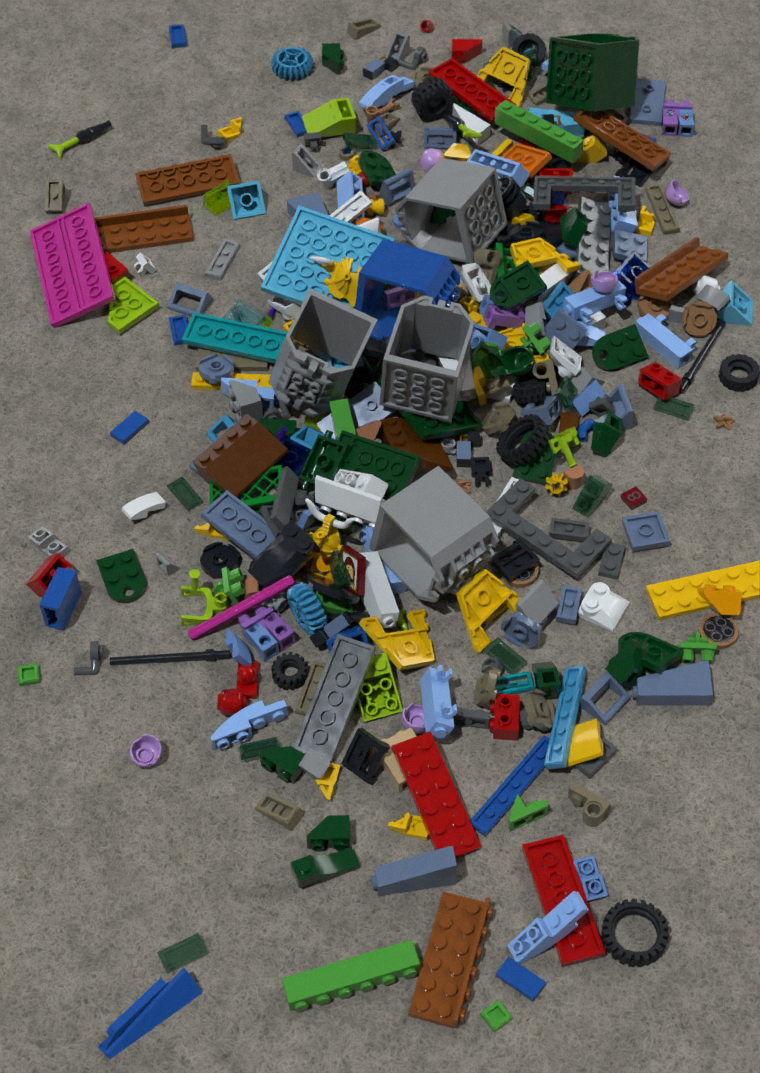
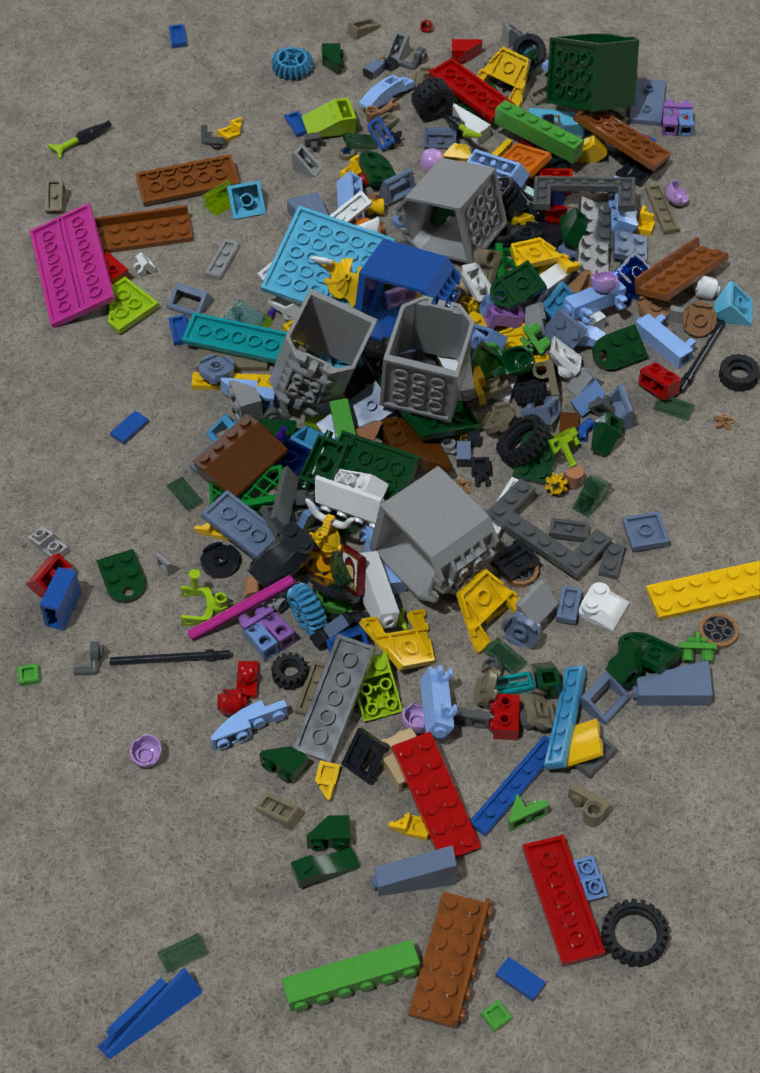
white slope [122,492,166,521] -> none
bright green hips [214,566,246,605] -> none
medium blue slope [226,629,252,666] -> none
clear green tile [238,737,281,760] -> none
light grey slope [298,748,330,779] -> none
white piece [317,162,349,189] -> none
light blue slope [507,891,589,964] -> none
clear green tile [555,376,578,409] -> none
dark red tile [620,486,647,510] -> none
light grey slope [695,284,730,311] -> none
light orange slope [697,584,742,615] -> none

